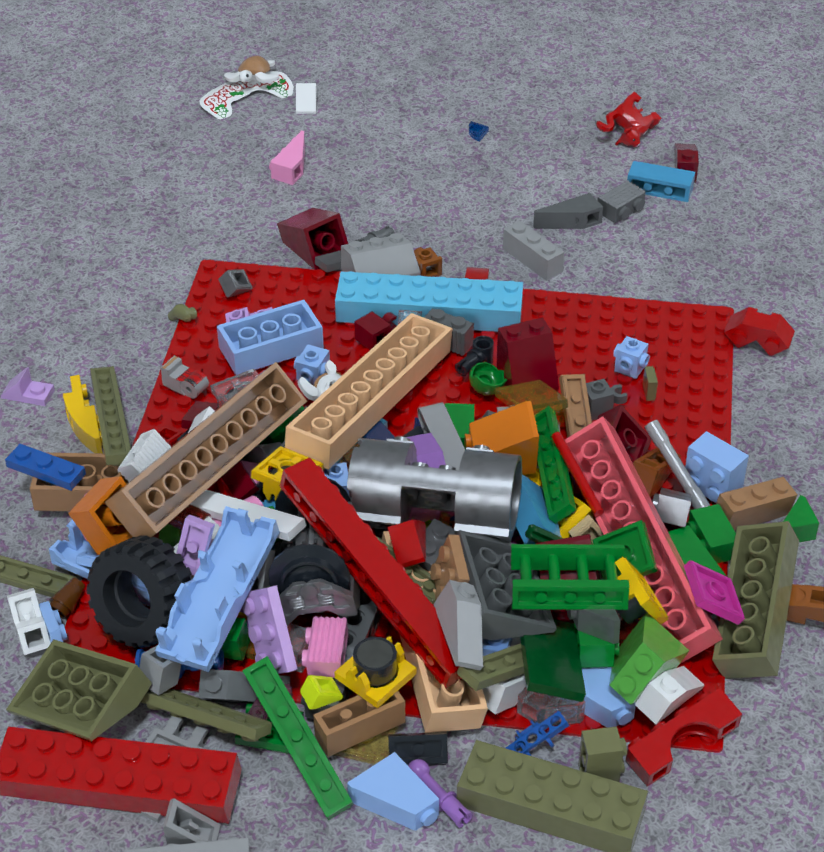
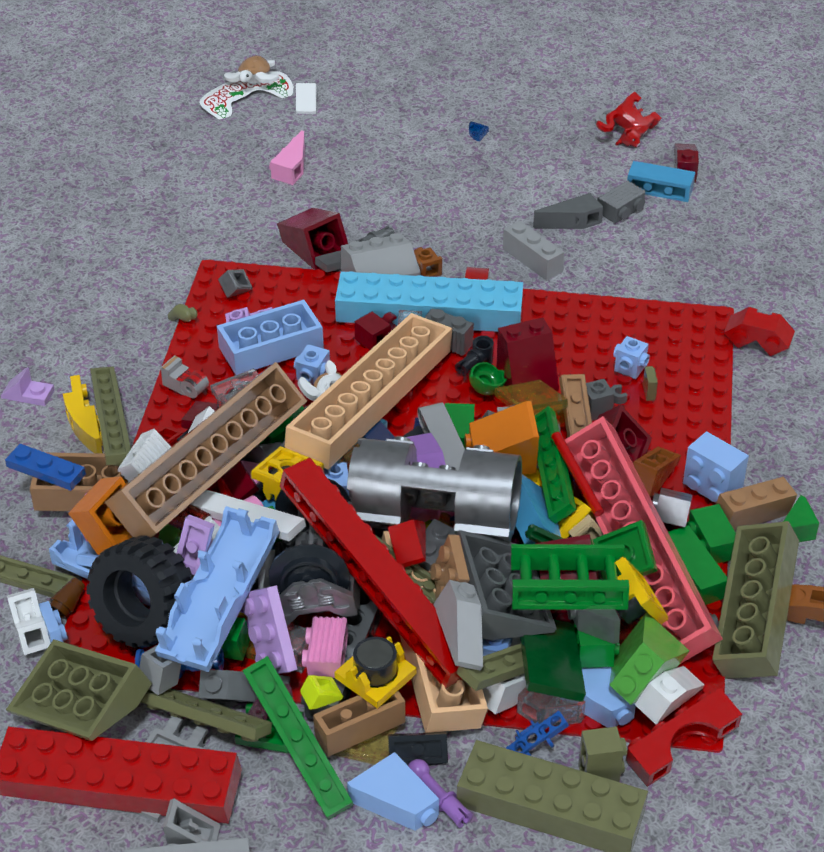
light grey piece [644,420,710,509] -> none
dark pink tile [684,560,745,625] -> none

